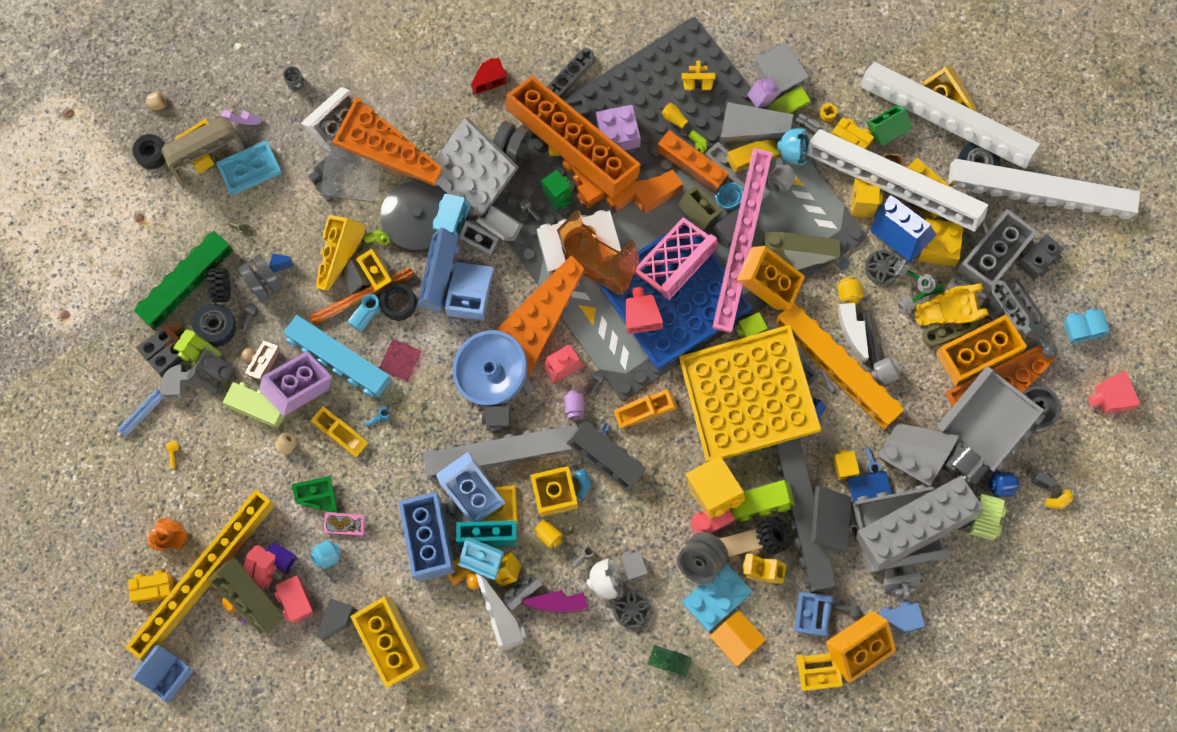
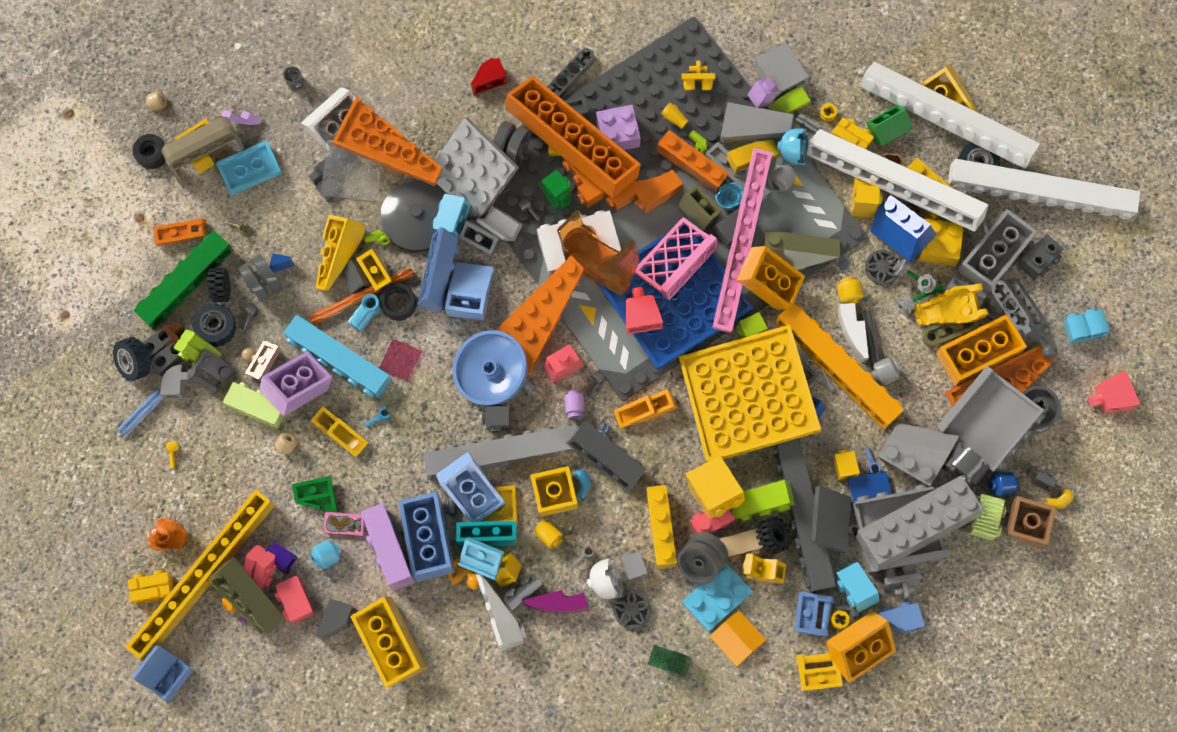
none -> black wheel [113,337,151,381]
none -> orange plate [153,219,208,247]
none -> lavender brick [361,503,415,591]
none -> yellow brick [646,485,677,569]
none -> yellow bush [830,611,850,630]
none -> medium azure brick [836,562,879,613]
none -> medium nougat slope [1008,496,1057,549]

